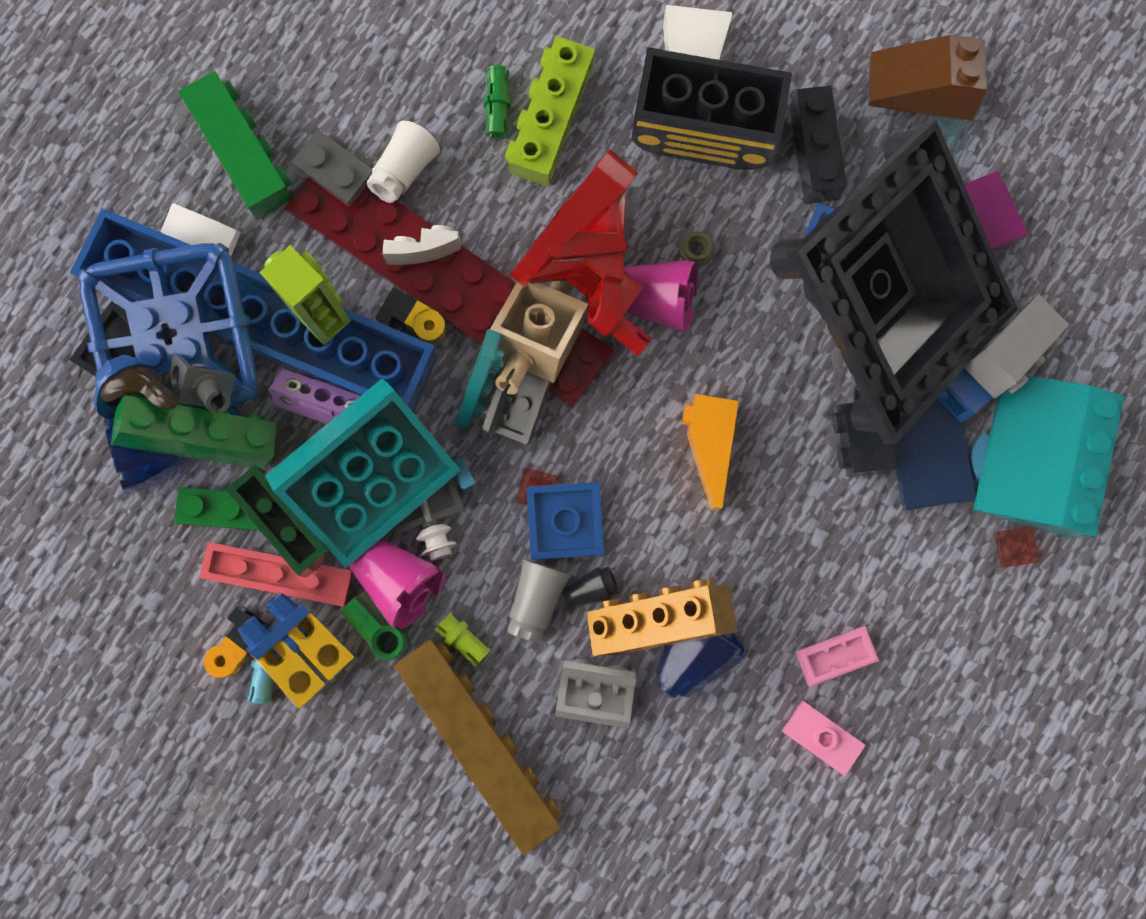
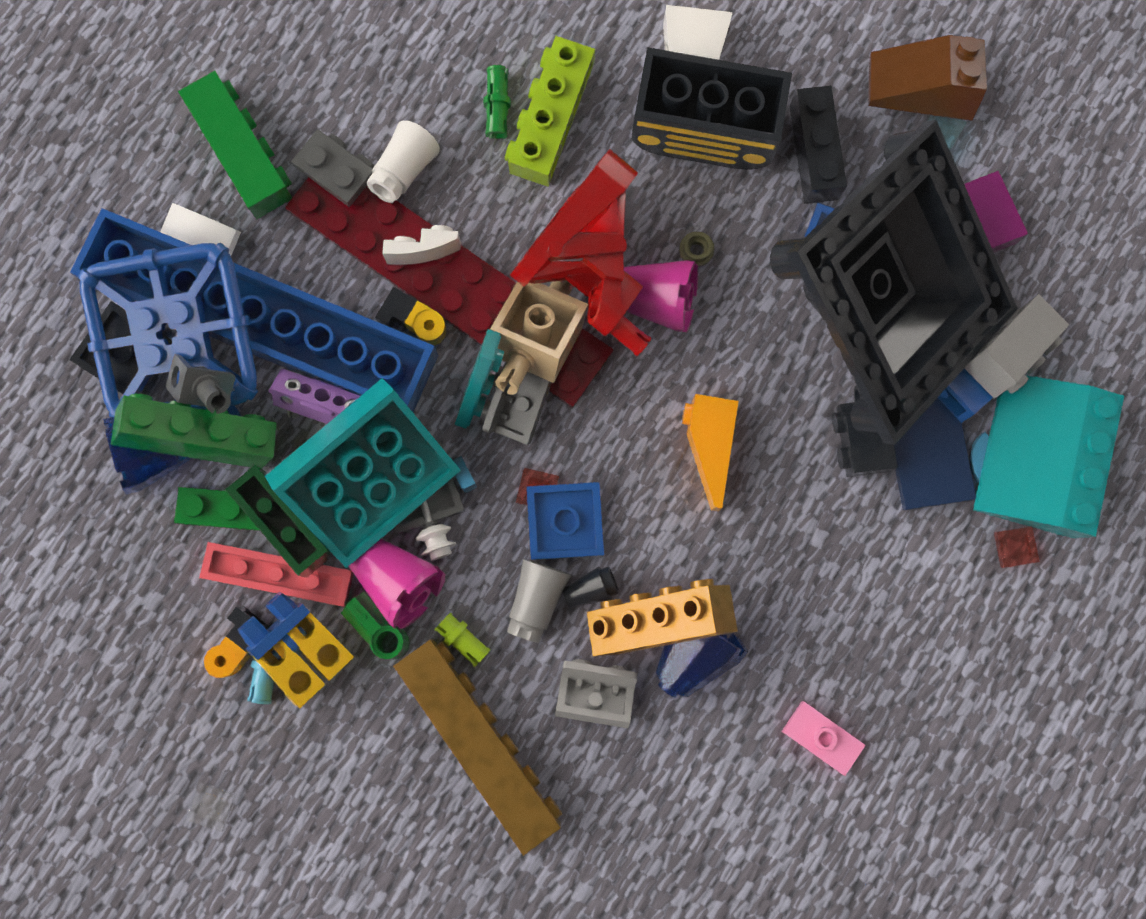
dark brown piece [94,355,178,419] -> none
lime brick [259,245,351,345] -> none
bright pink plate [795,626,879,687] -> none

